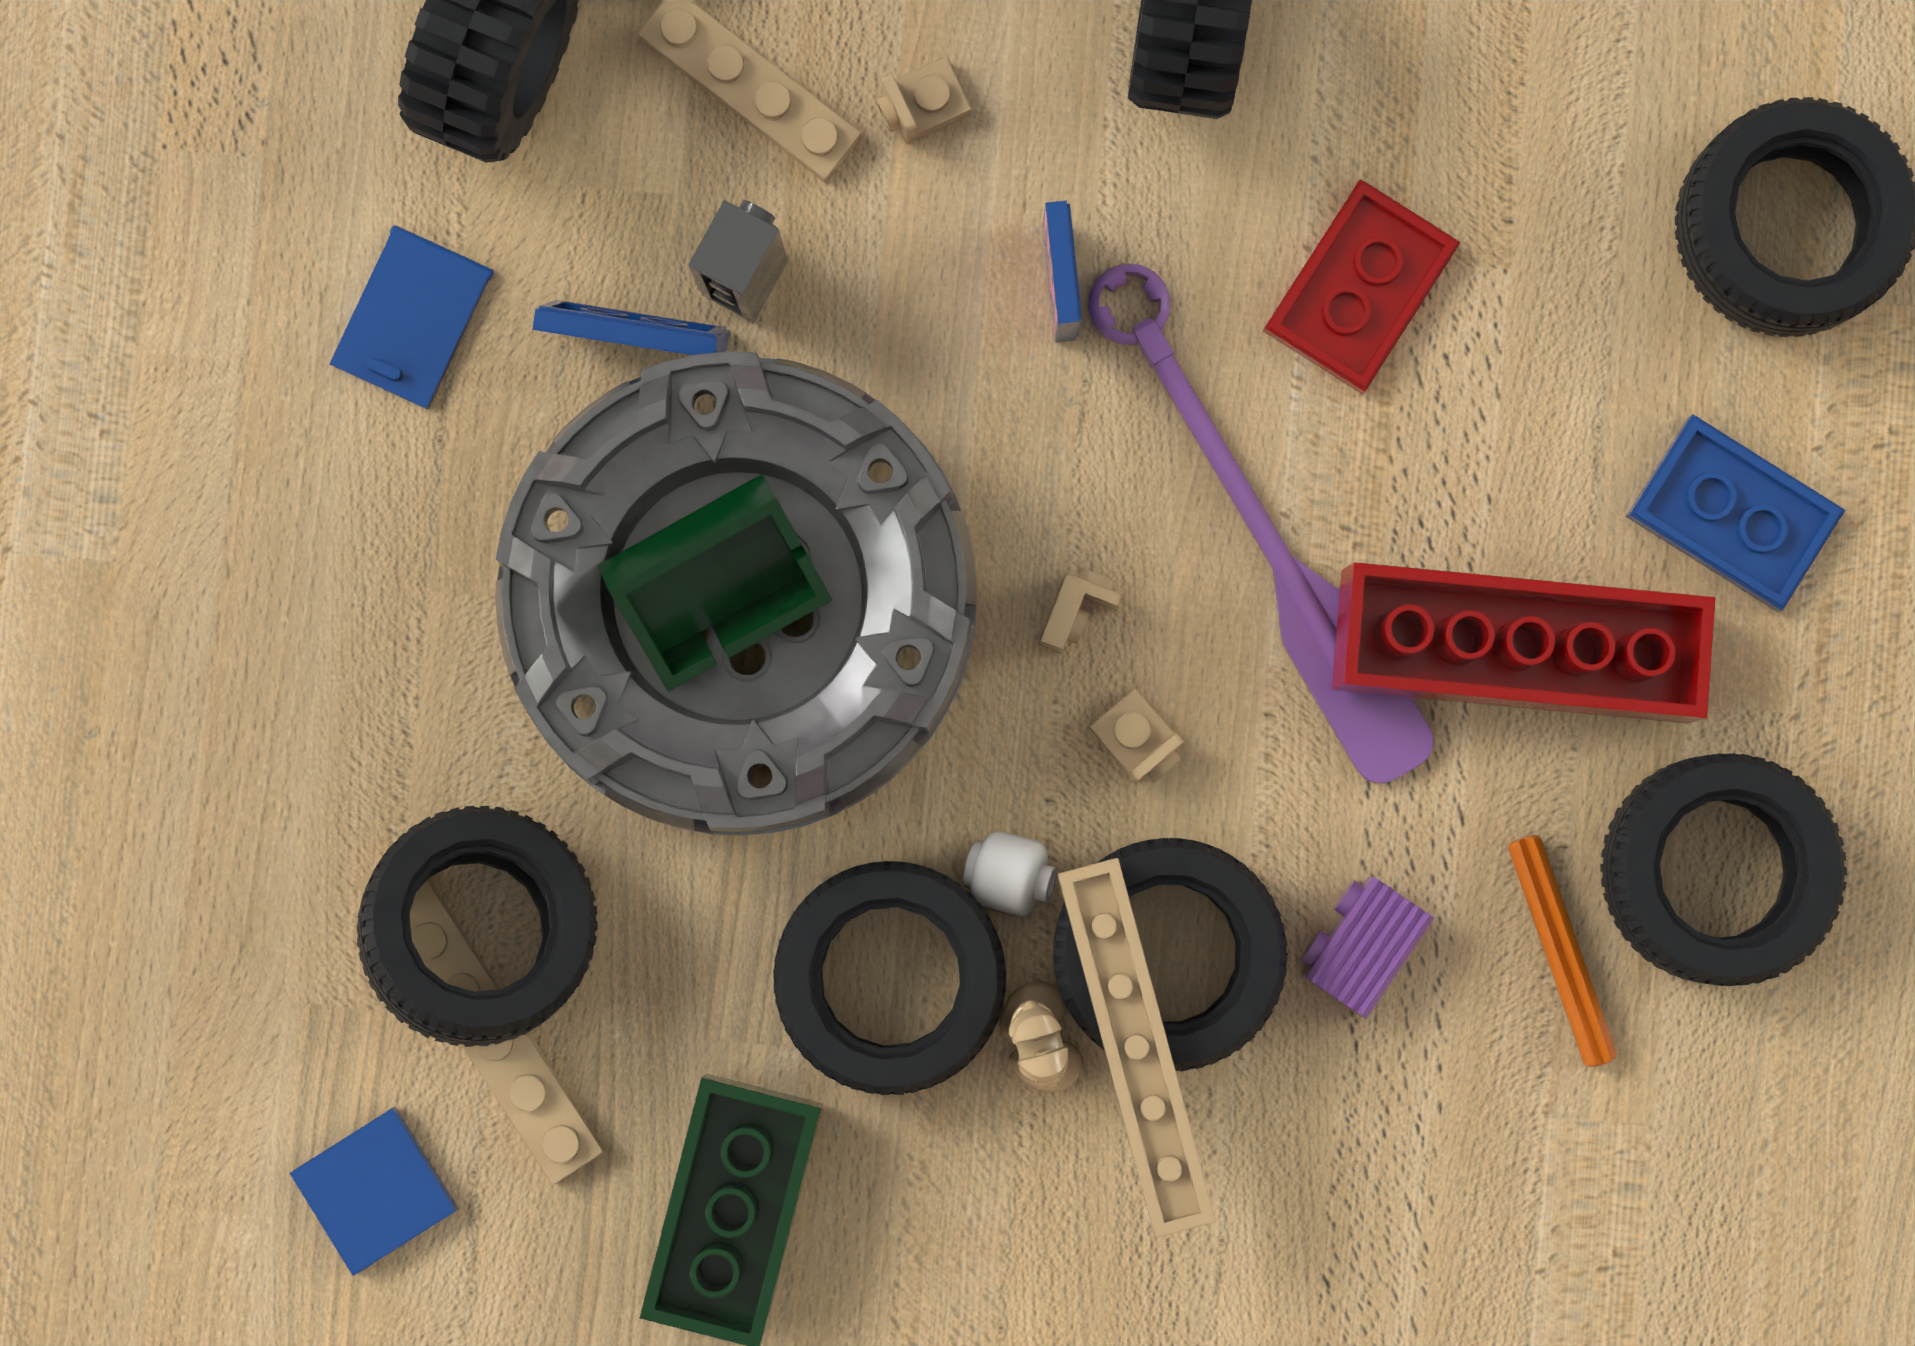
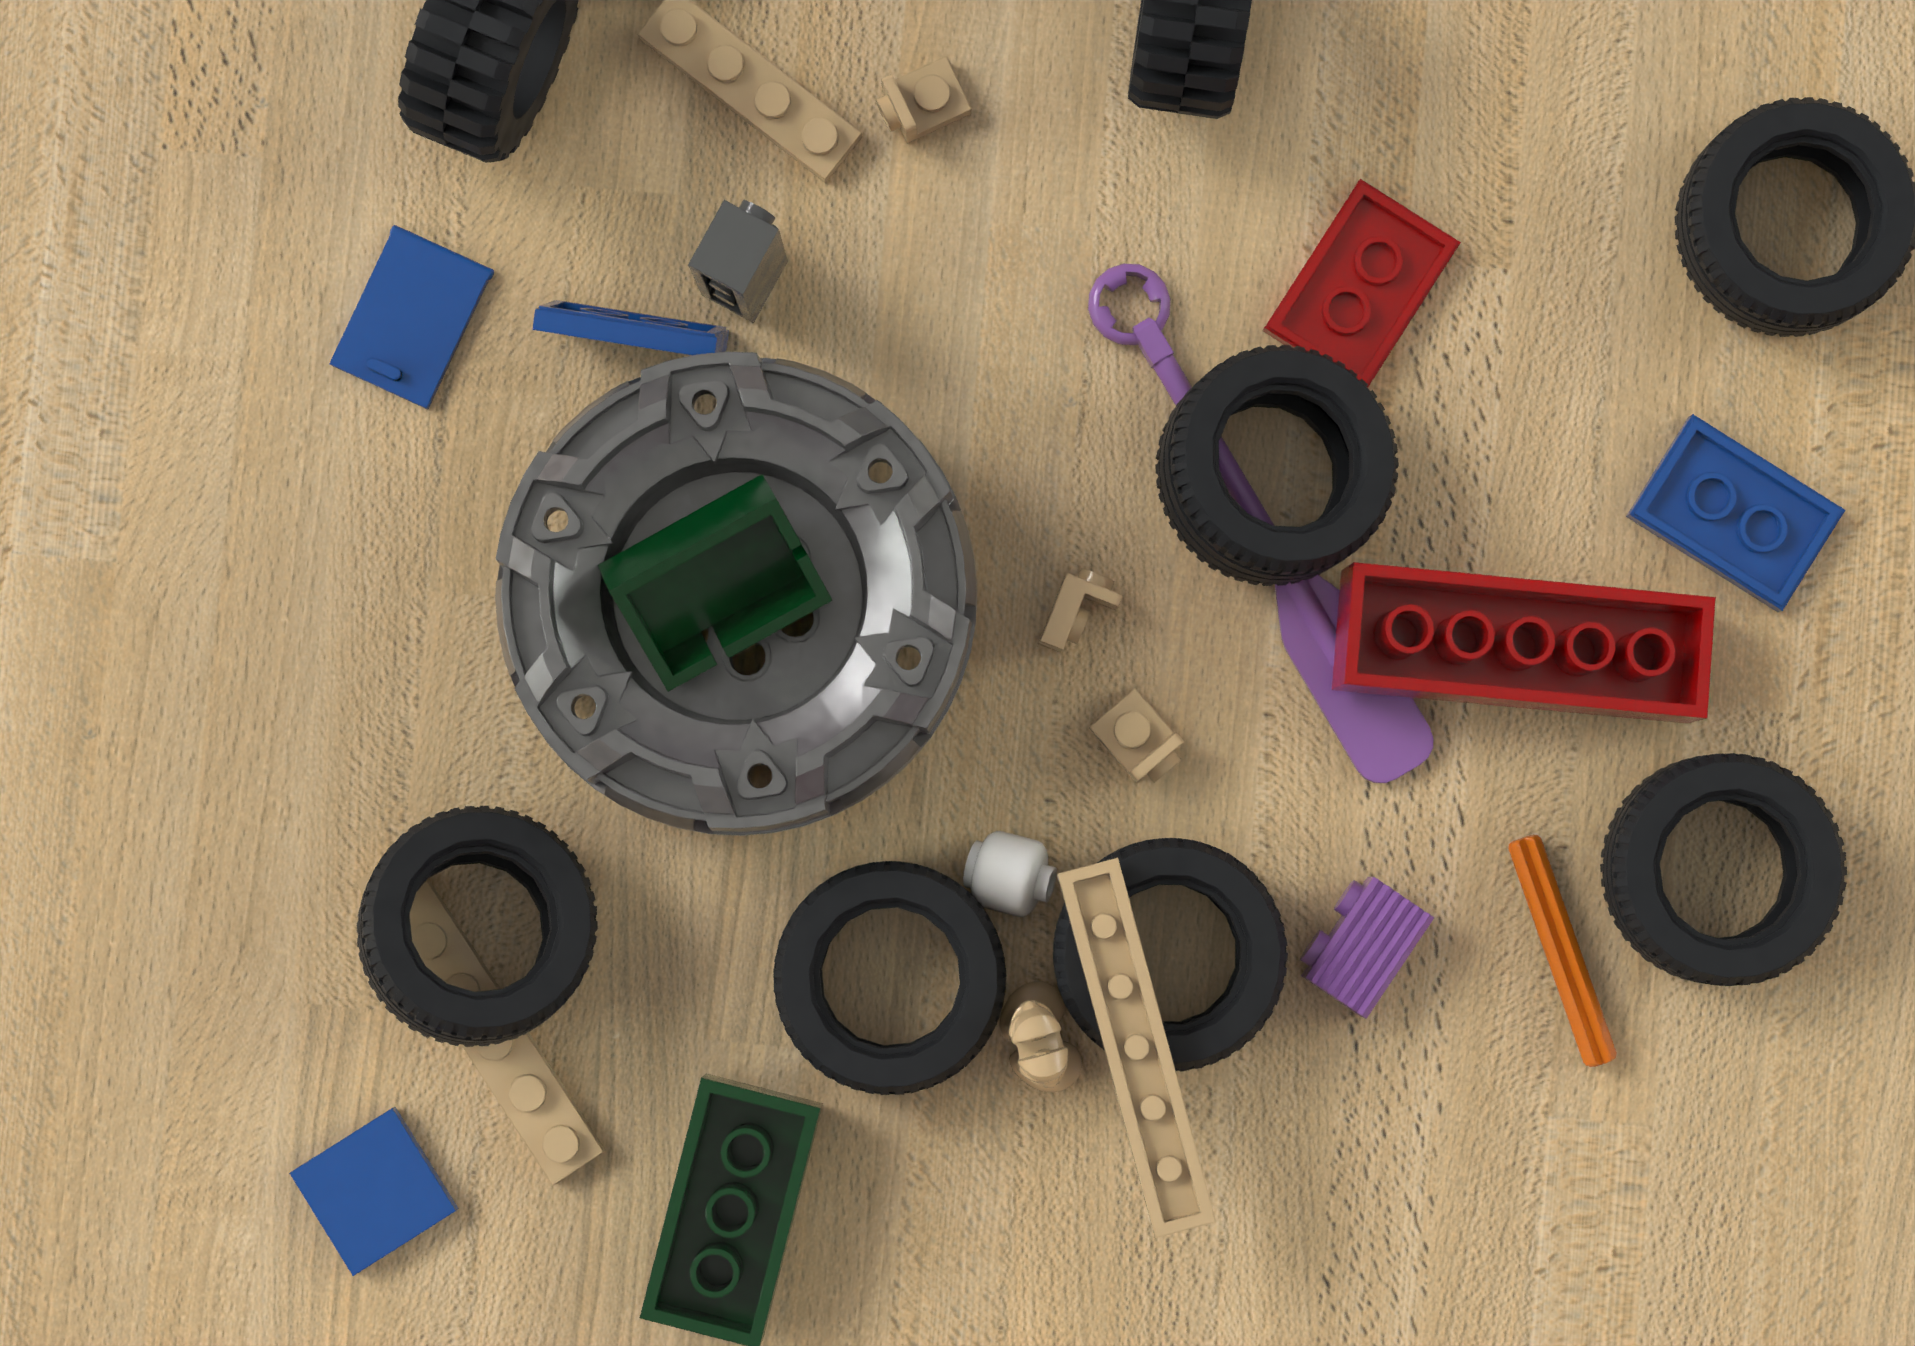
blue tile [1042,200,1082,342] -> none
none -> black tyre [1155,345,1399,586]

